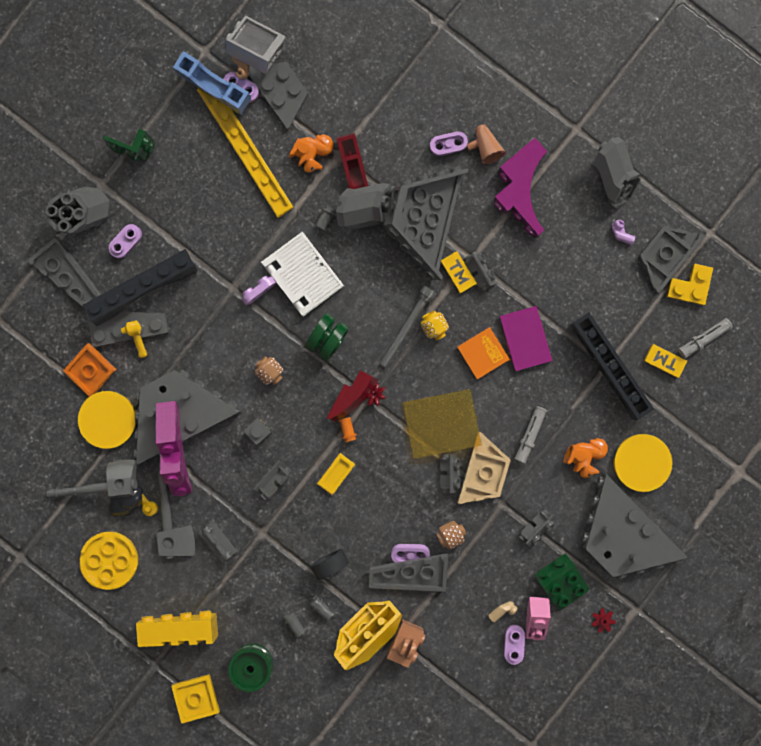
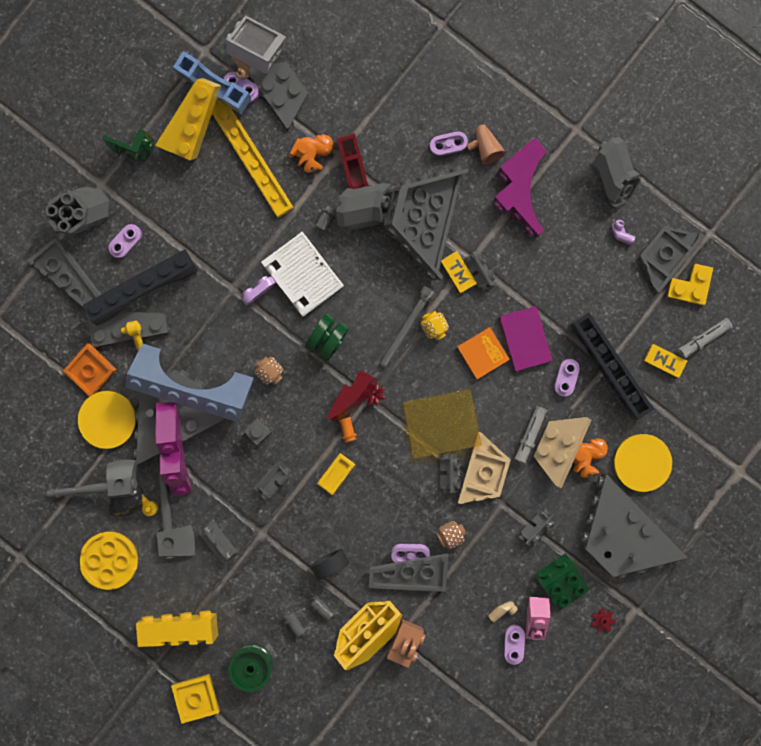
none -> sand blue arch [125,344,254,422]
none -> yellow wedge [155,78,221,160]
none -> tan wing [534,417,591,488]
none -> lavender plate [554,359,580,396]

